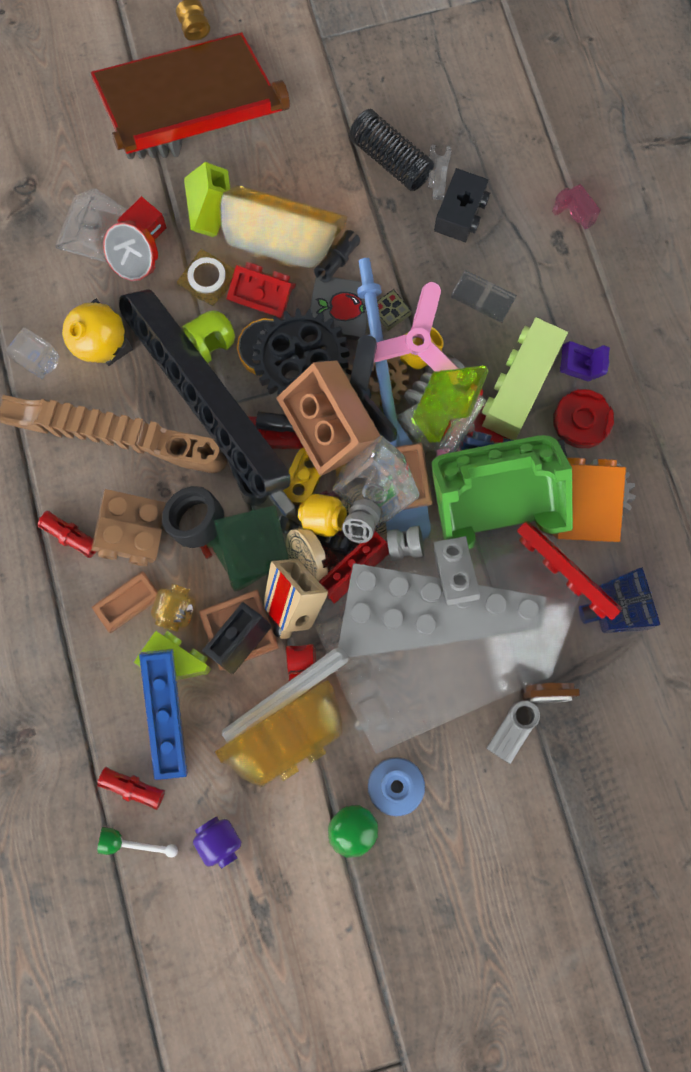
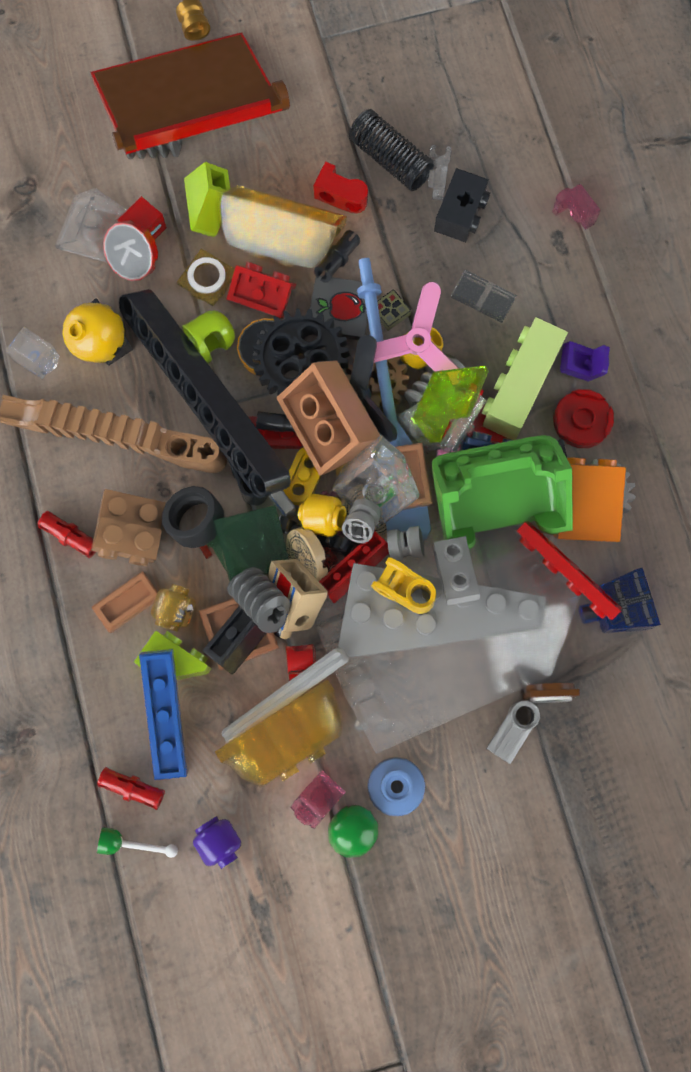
none -> dark grey piece [227,567,291,633]
none -> clear pink bracket [290,771,346,829]
none -> red leg [313,161,368,214]
none -> yellow piece [371,557,436,614]

